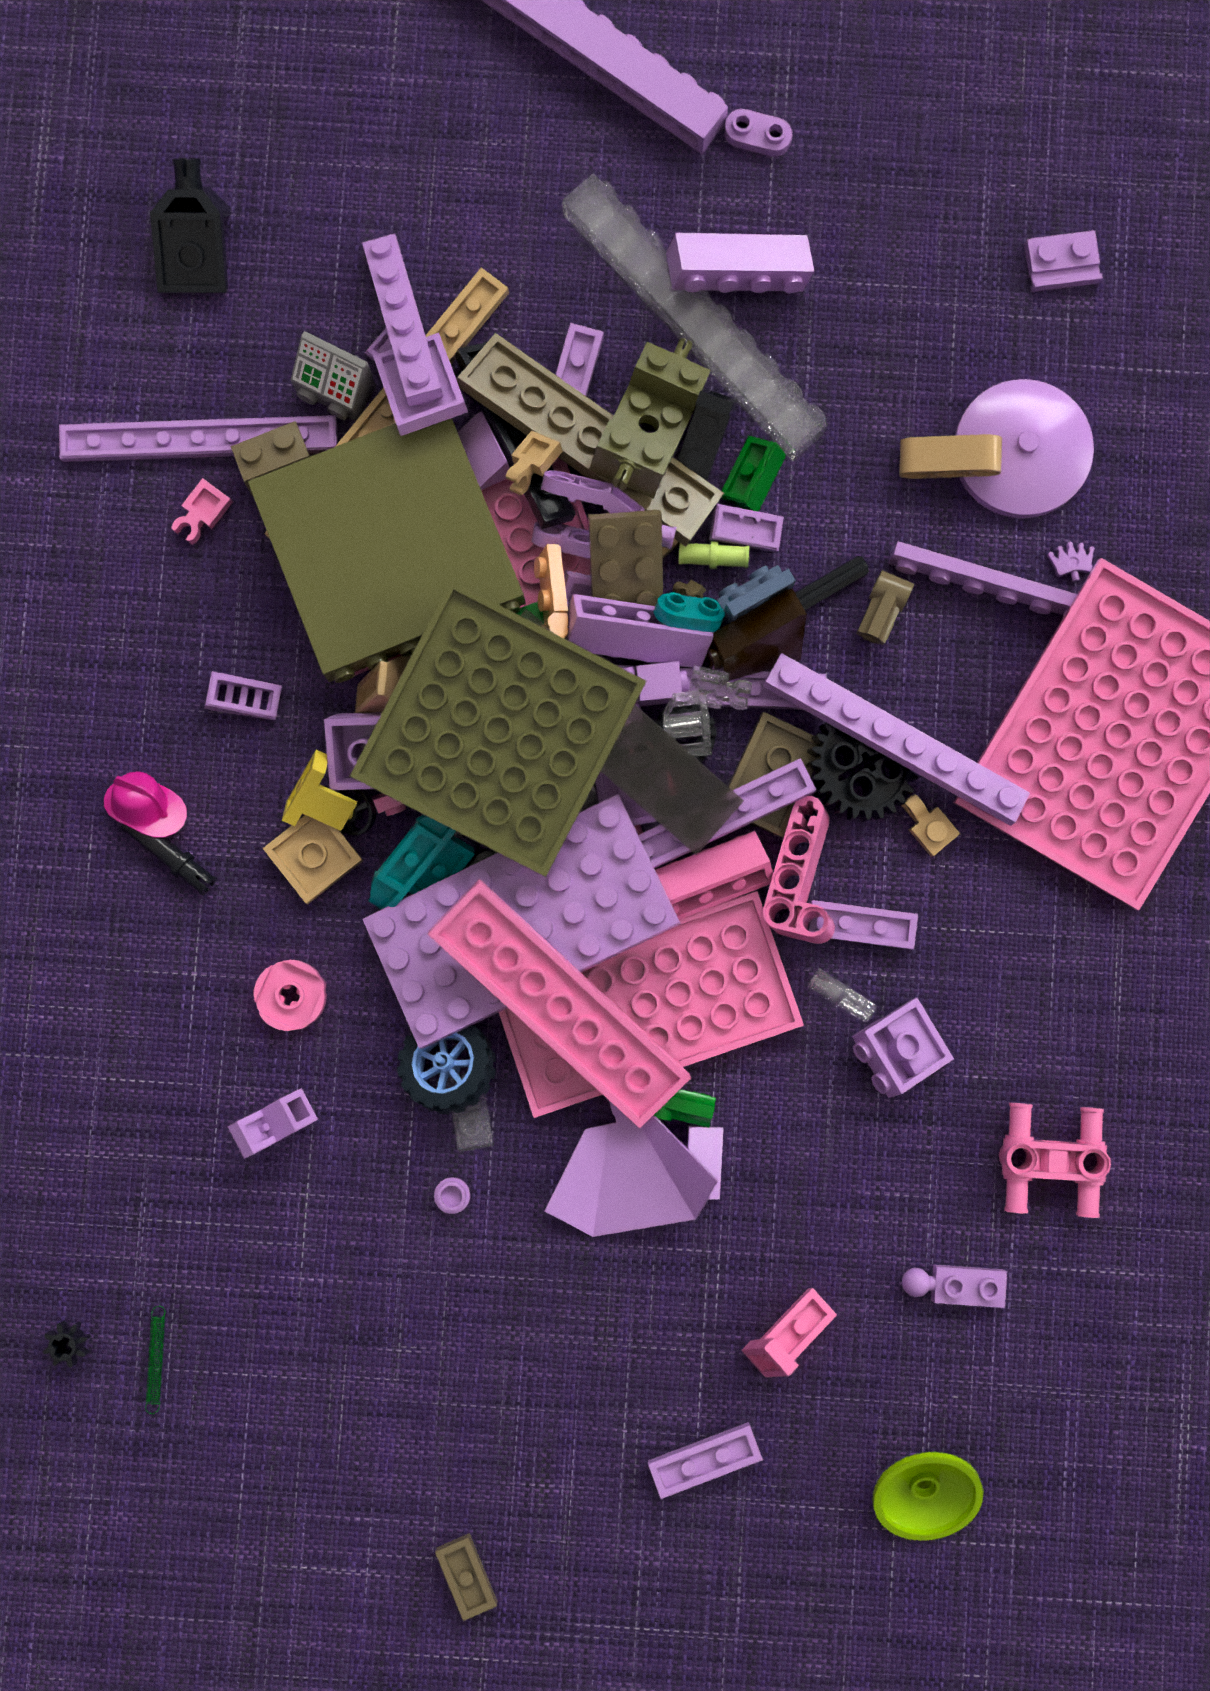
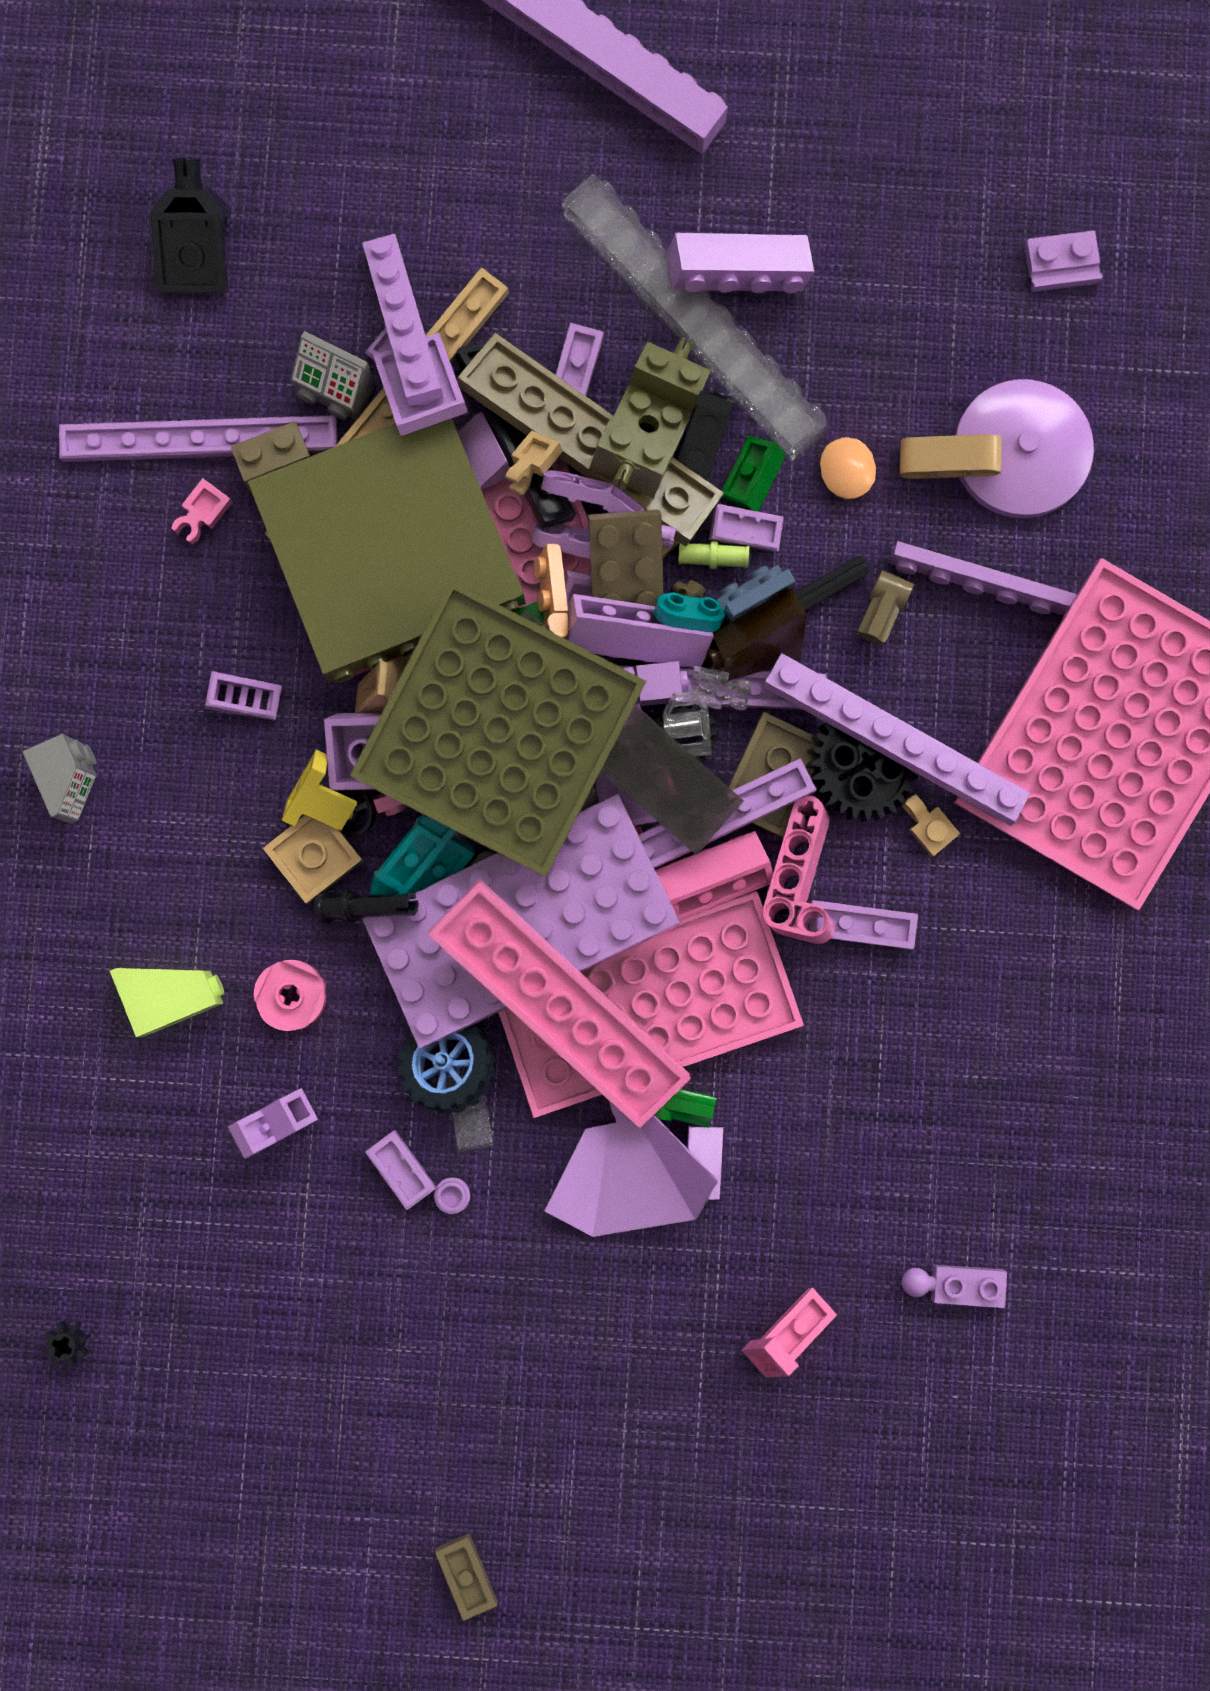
dark pink piece [104,772,187,838] -> none
black pin [121,824,217,895] -> none
green piece [145,1306,165,1414] -> none
lavender plate [648,1422,763,1499] -> none
lavender plate [724,109,792,157] -> none
clear axle [807,967,876,1022] -> none
lavender plate [852,998,954,1098] -> none
lime dish [873,1452,983,1541] -> none
bright pink piece [999,1103,1111,1218] -> none
lavender piece [1047,542,1094,581] -> none
none -> light grey slope [22,734,96,824]
none -> yellowish green slope [110,968,224,1037]
none -> black pin [314,891,419,924]
none -> lavender plate [365,1130,436,1210]
none -> light nougat hat [820,437,876,500]

